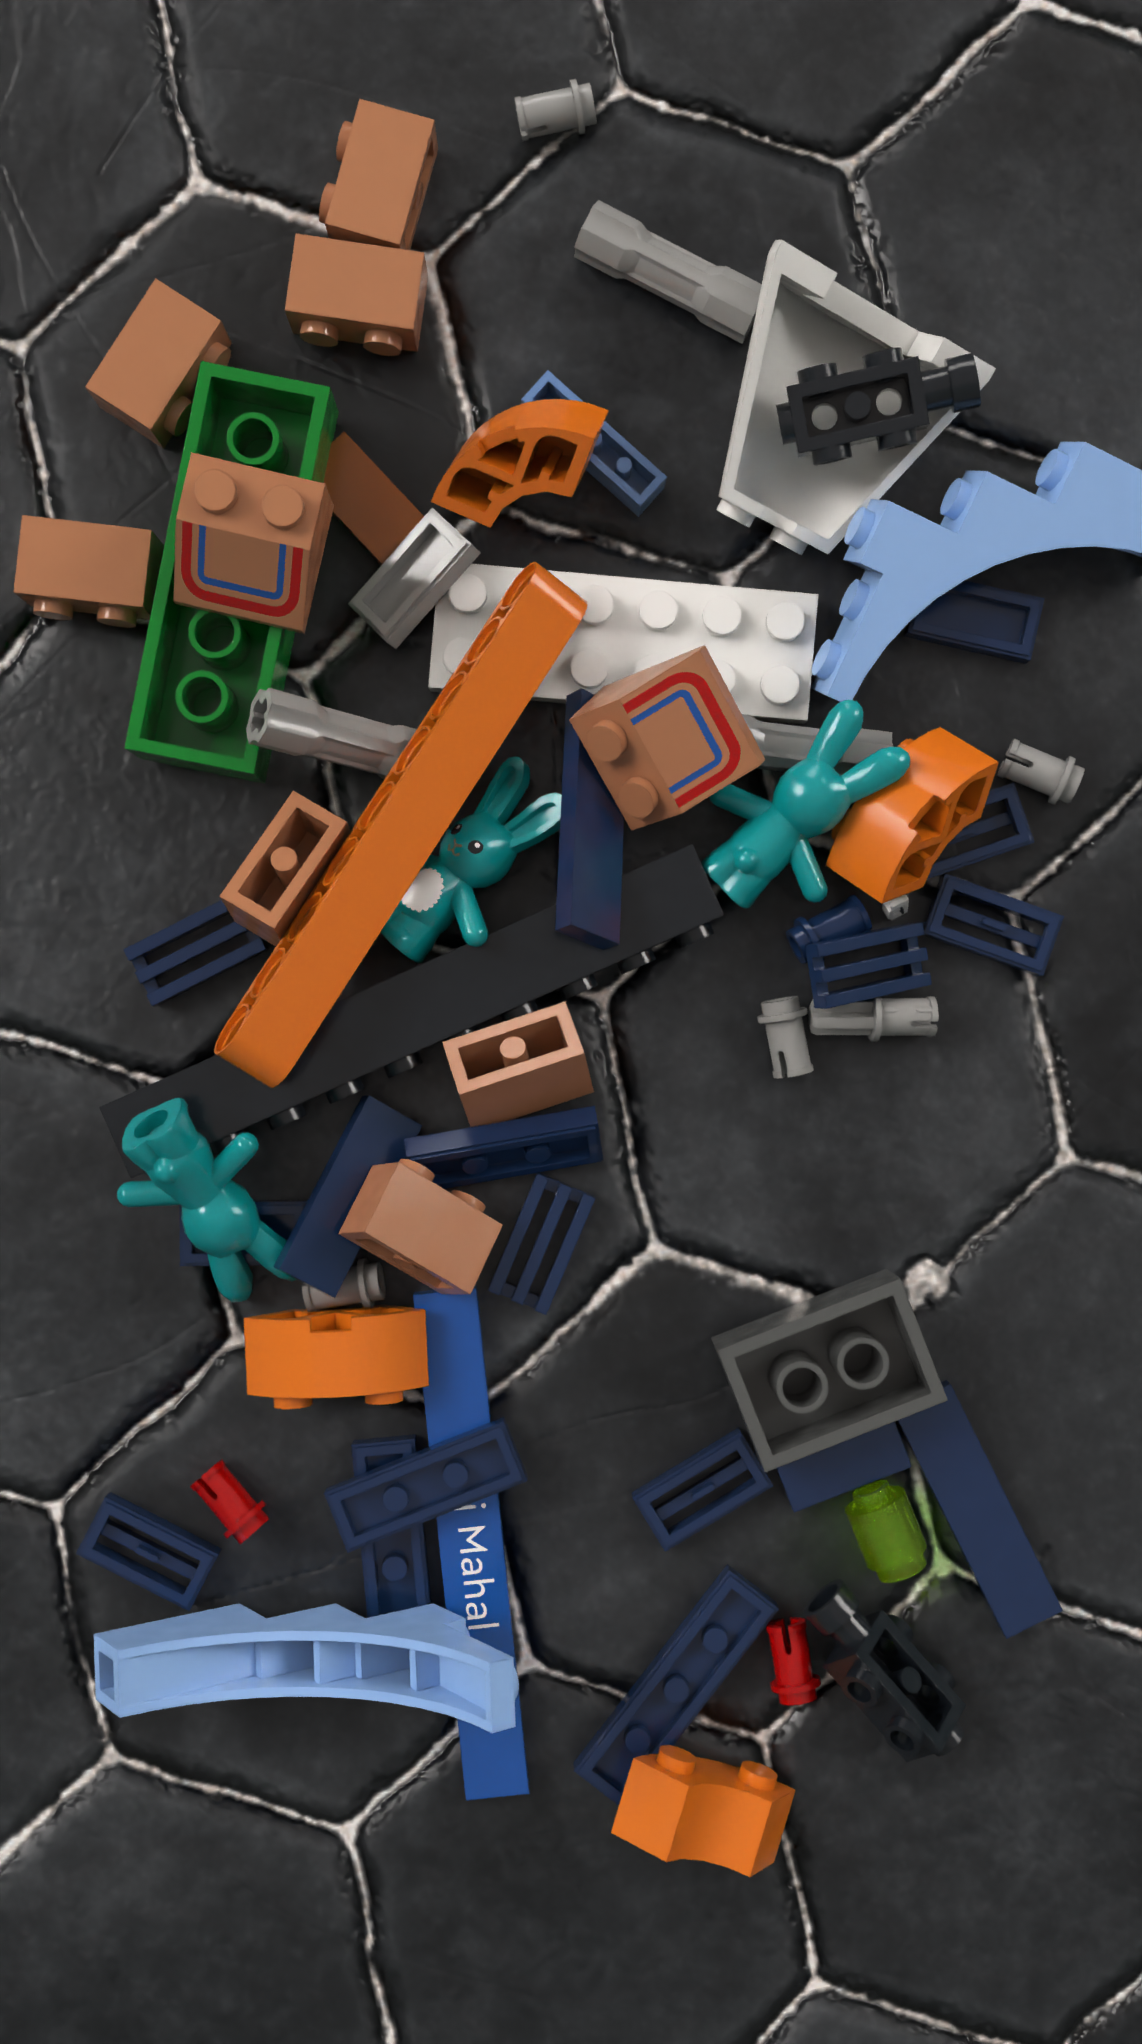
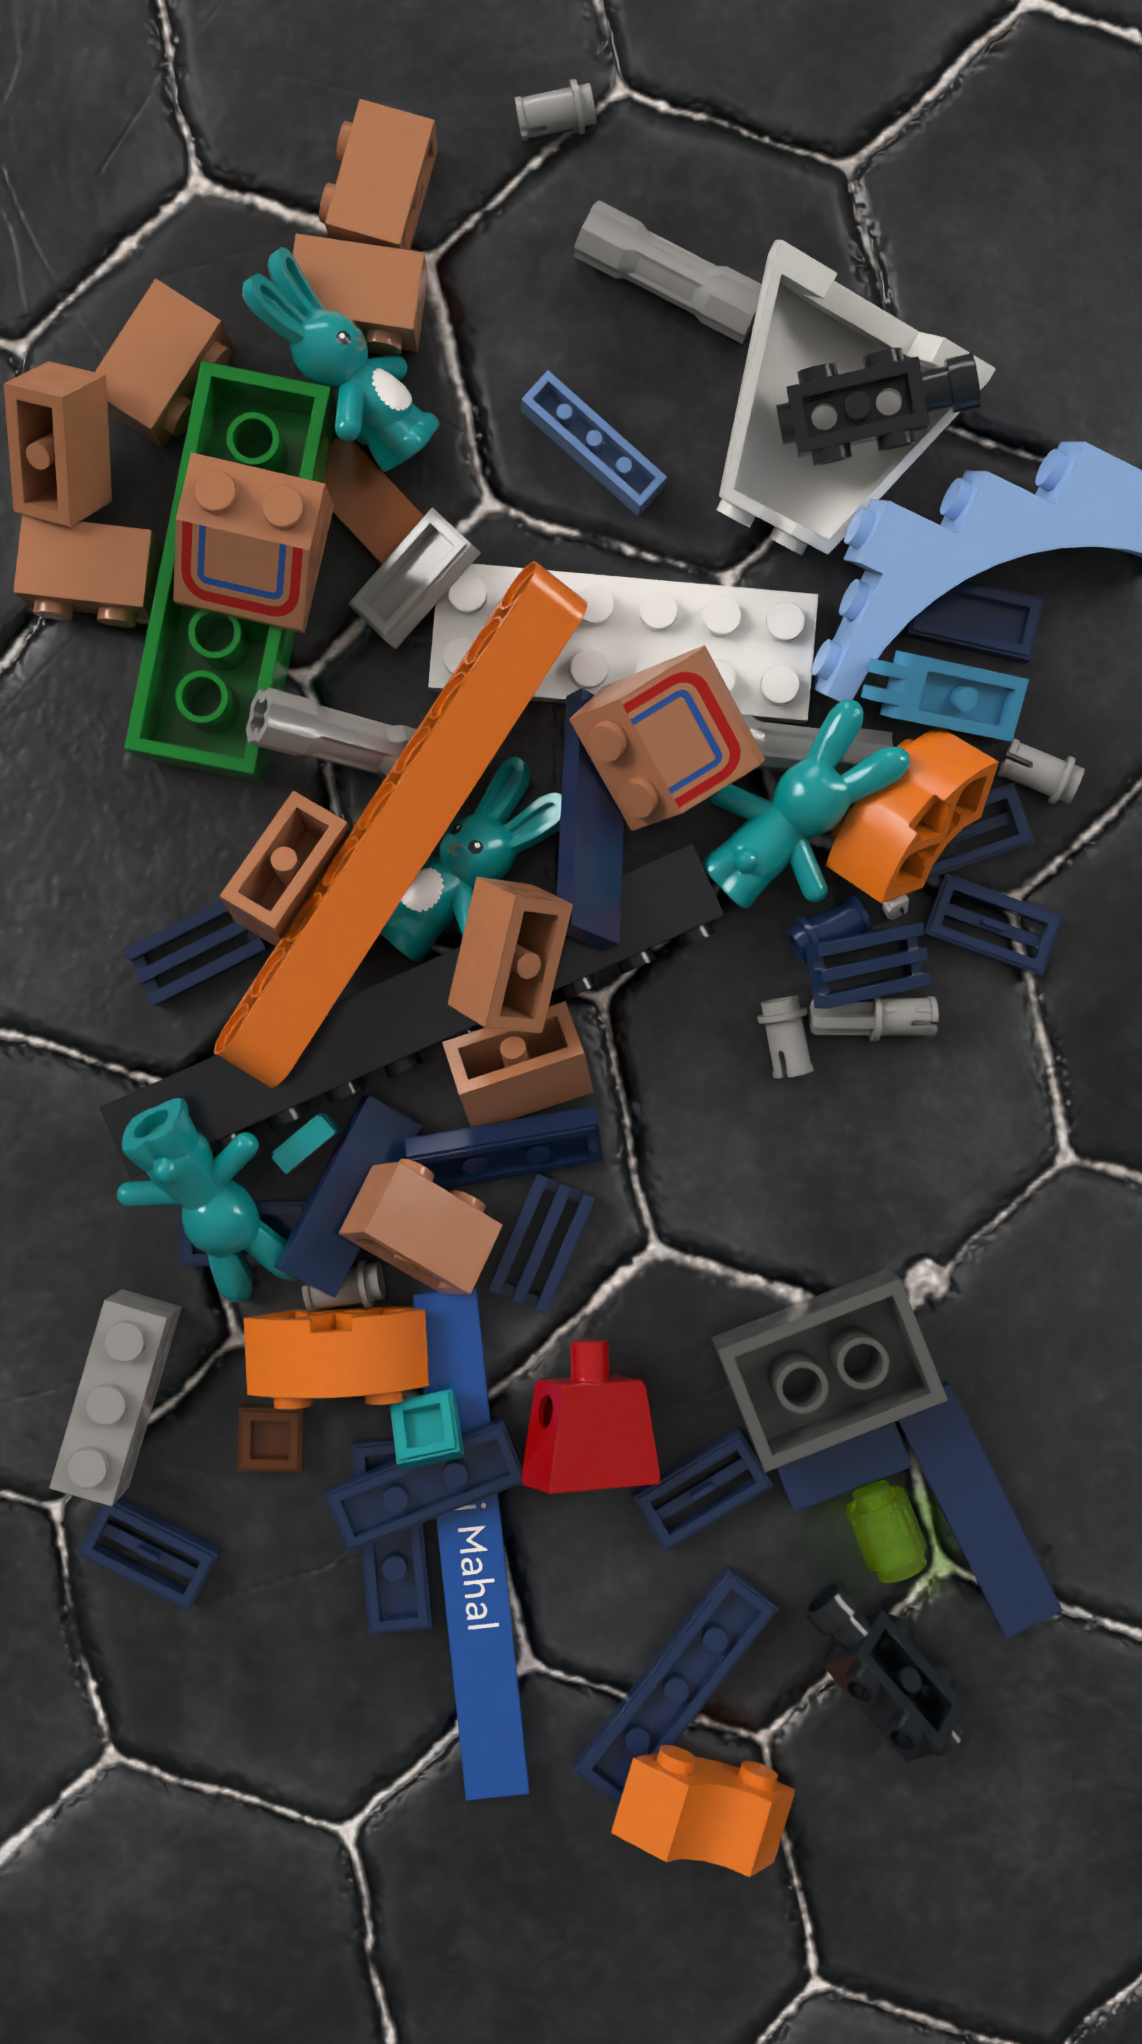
light blue arch [94,1603,519,1733] -> none
red pin [190,1459,270,1544] -> none
orange brick [431,399,609,528] -> none
red pin [766,1617,821,1706] -> none
none -> nougat brick [4,361,112,527]
none -> light grey brick [49,1289,182,1506]
none -> reddish brown tile [238,1403,305,1472]
none -> teal animal [242,247,439,472]
none -> teal tile [271,1112,342,1174]
none -> teal tile [390,1389,465,1470]
none -> nougat brick [448,877,573,1033]
none -> red torso [522,1339,660,1494]
none -> dark azure hinge [861,650,1029,742]

